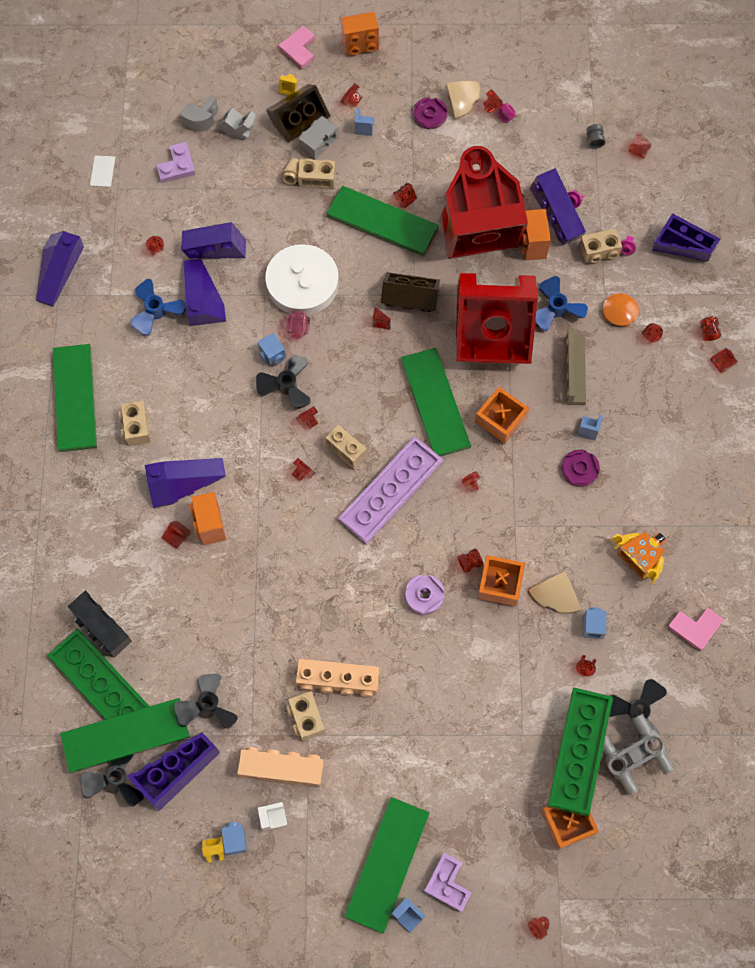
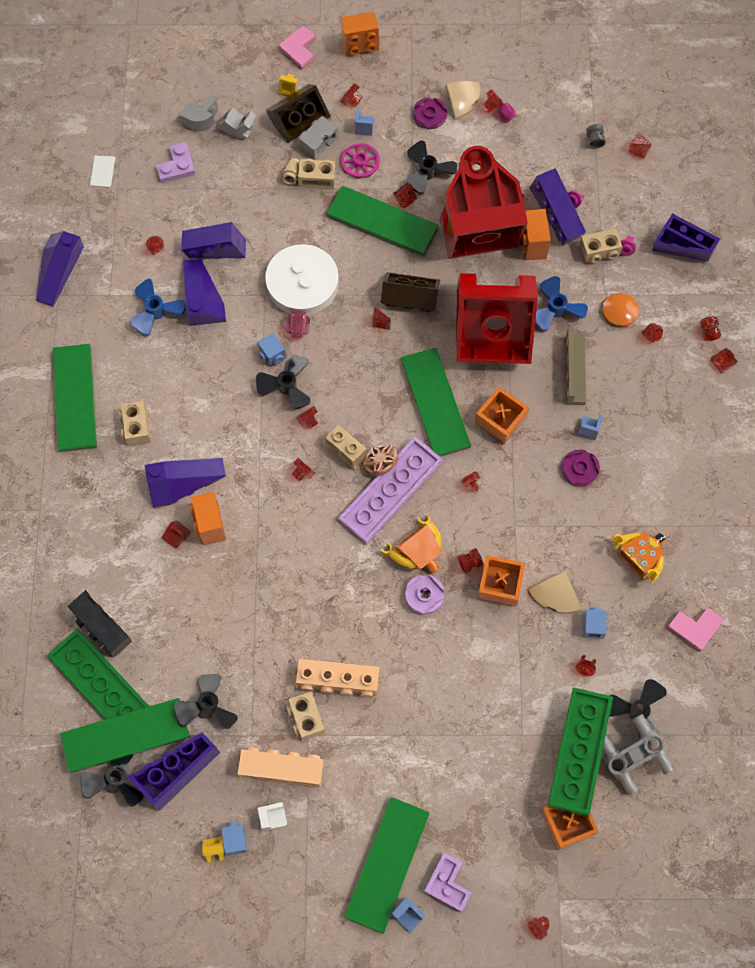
none -> dark pink wheel [341,143,380,179]
none -> nougat wheel [363,444,398,476]
none -> orange torso [381,515,442,574]
none -> black piece [407,140,457,194]

